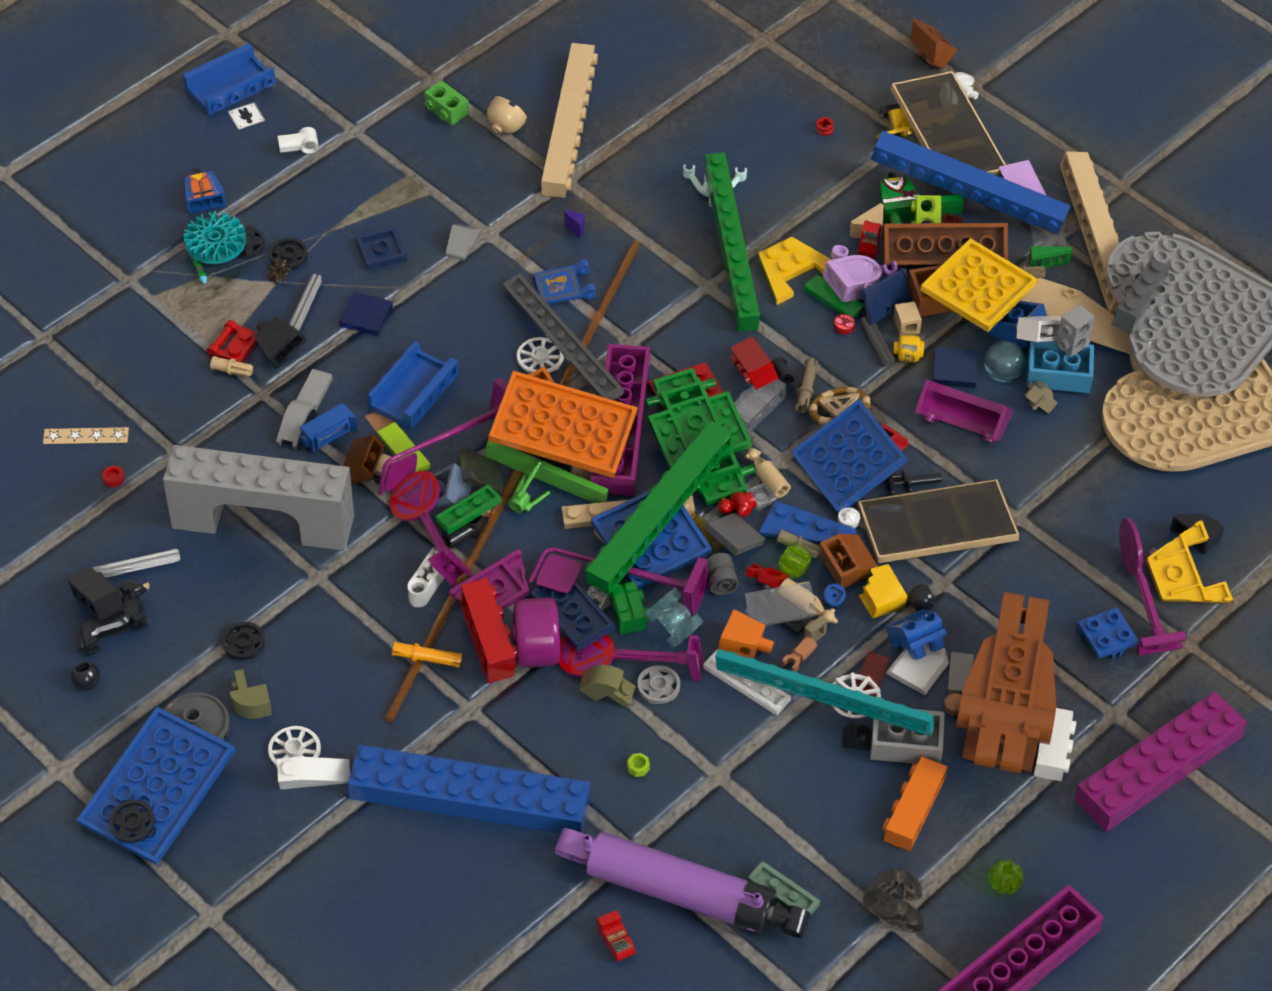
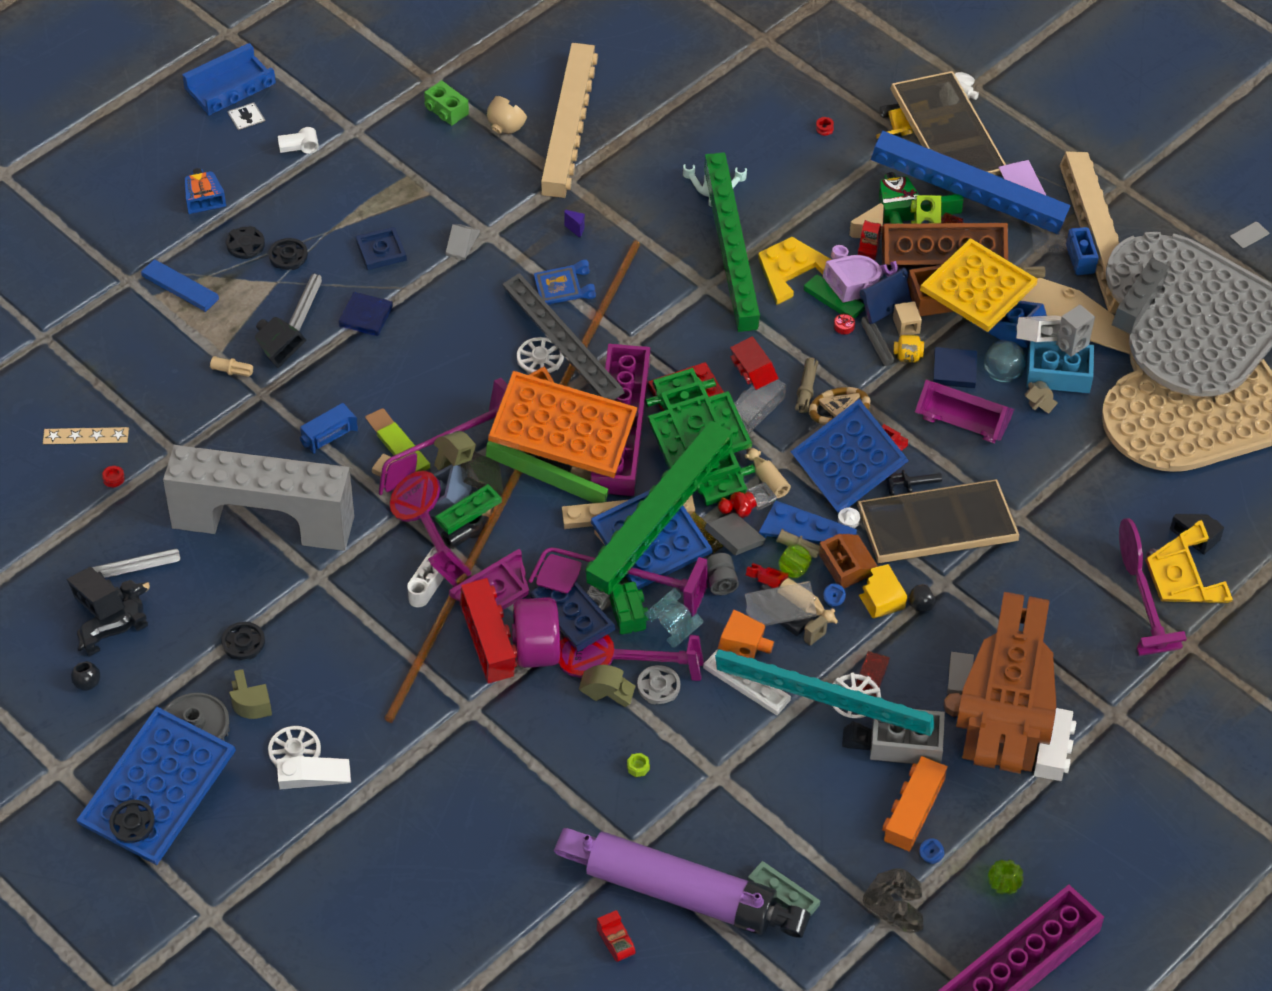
teal wheel [184,211,246,264] -> none
piece [191,257,207,284] -> none
red plate [206,320,258,363] -> none
dark brown plant [267,258,291,284] -> none
light grey piece [276,369,333,450] -> none
reddish brown brick [343,435,384,484] -> none
blue brick [348,745,590,834] -> none
blue panel [367,341,459,430] -> none
light orange pin [391,641,462,668] -> none
bright green plant [508,460,550,513] -> none
black piece [771,357,800,394] -> none
nougat bar [782,636,817,672] -> none
blue hips [885,609,947,660] -> none
white tile [886,643,949,696] -> none
dark orange slope [910,18,958,68] -> none
green slope [1028,246,1072,268] -> none
magenta brick [1074,691,1247,832] -> none
blue piece [1076,607,1139,659] -> none
none -> blue tile [141,259,219,312]
none -> olive brick [434,431,476,471]
none -> blue tile [919,838,945,864]
none -> blue brick [1066,227,1099,275]
none -> light grey sticker [1230,222,1270,248]

